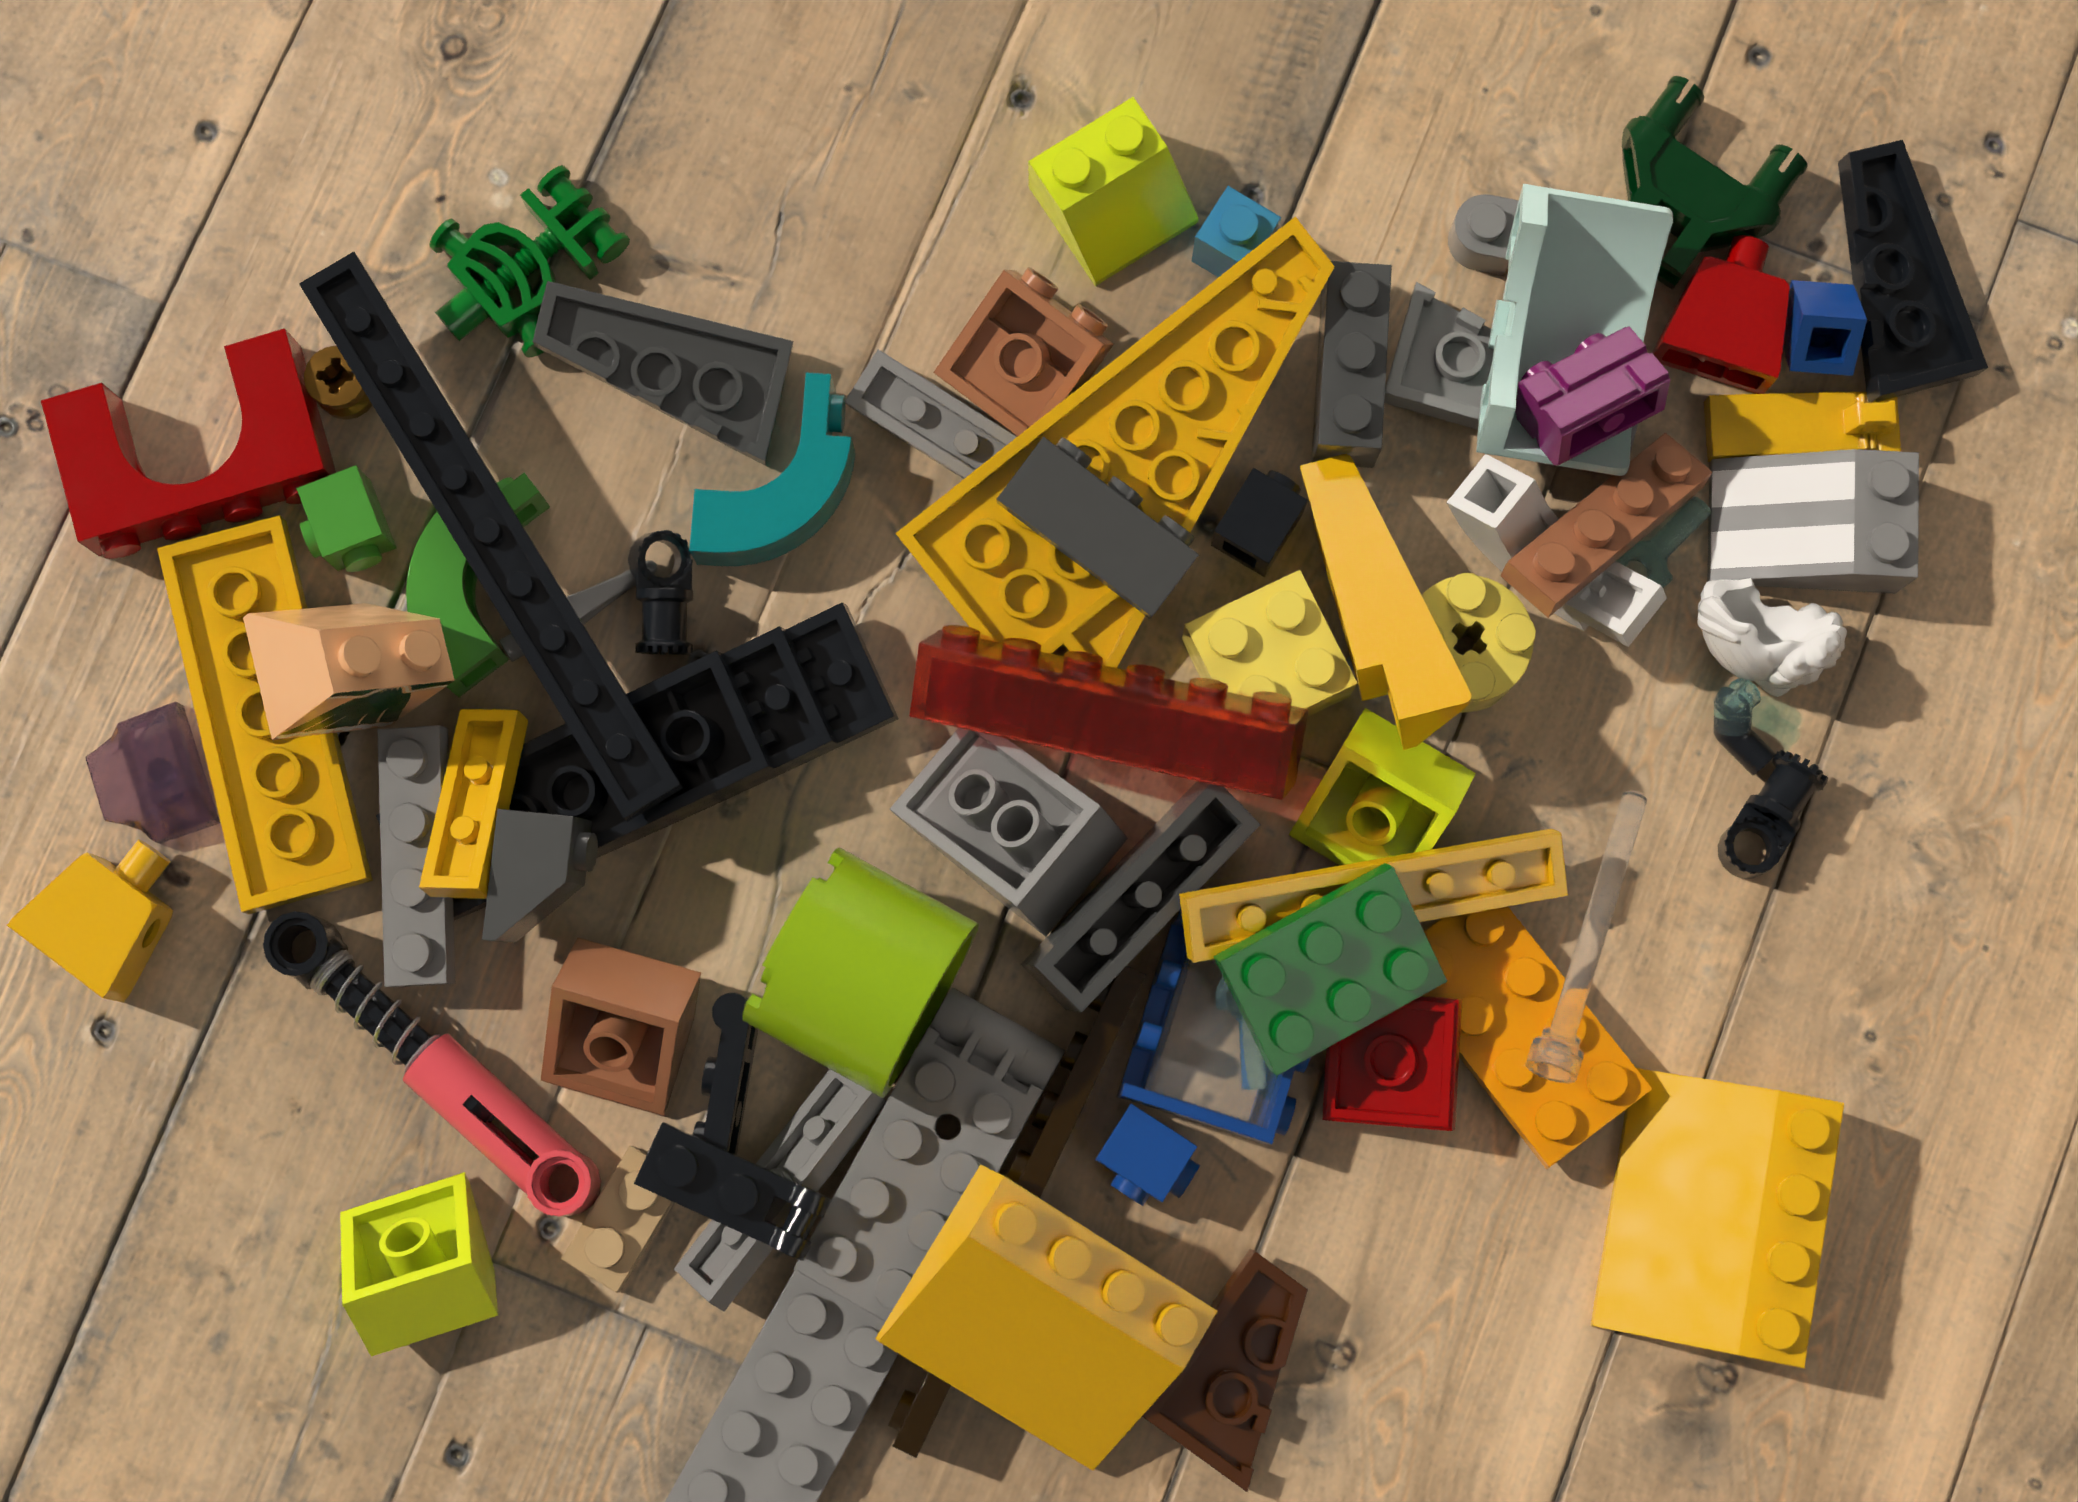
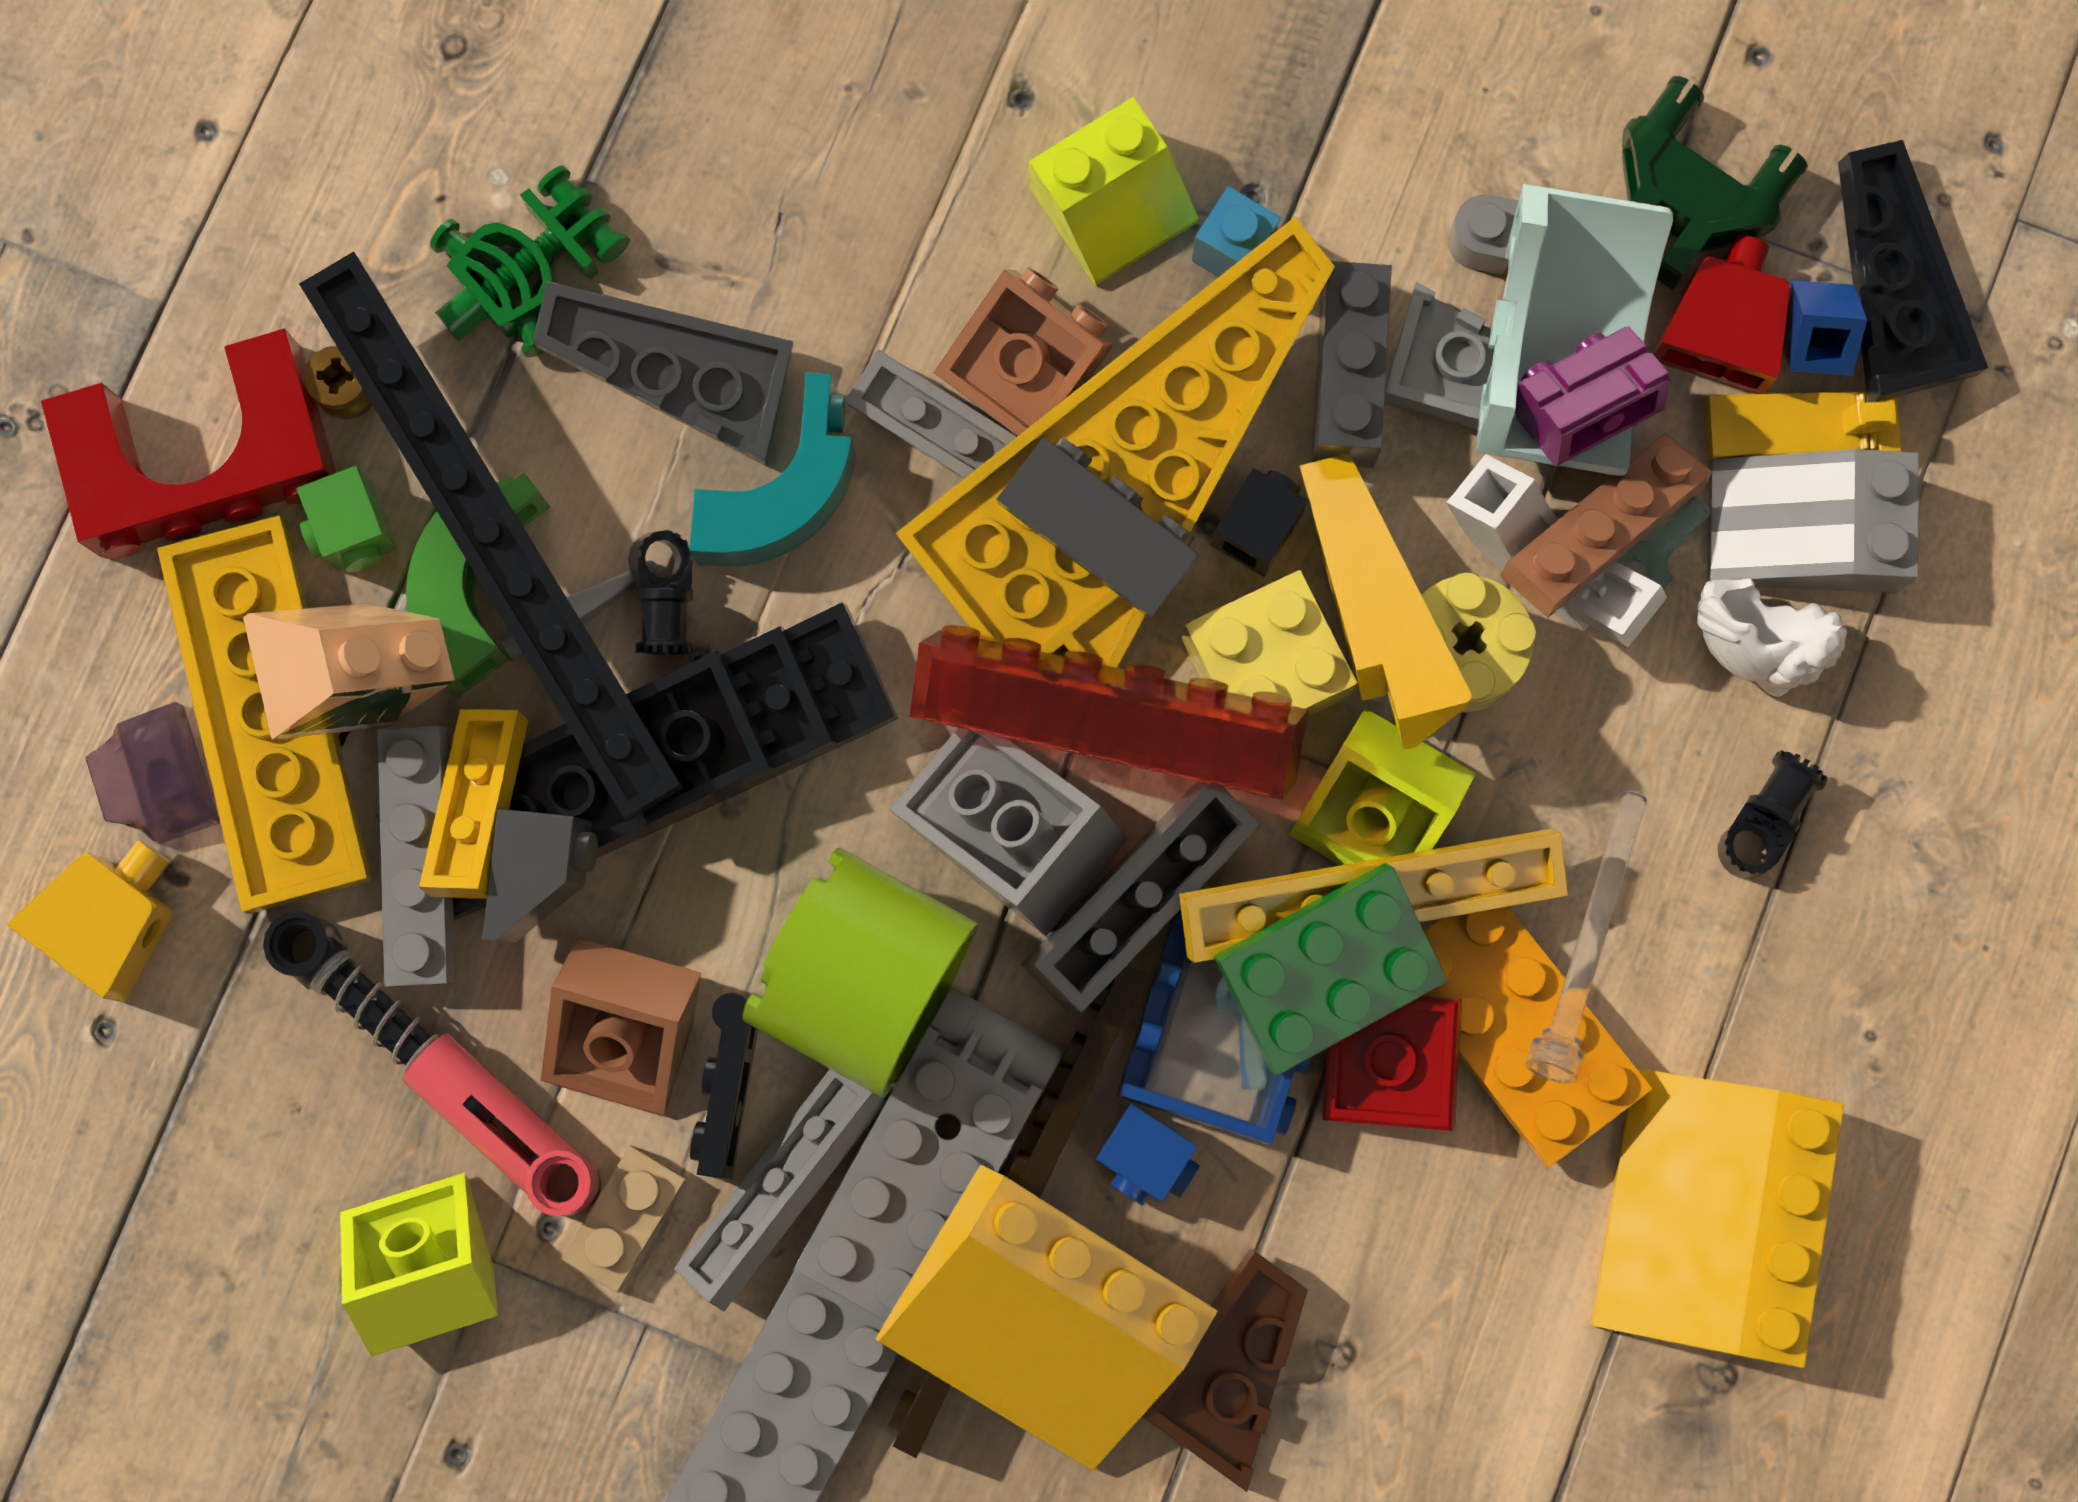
black plate [634,1122,832,1261] -> none
arm [1713,678,1776,776] -> none

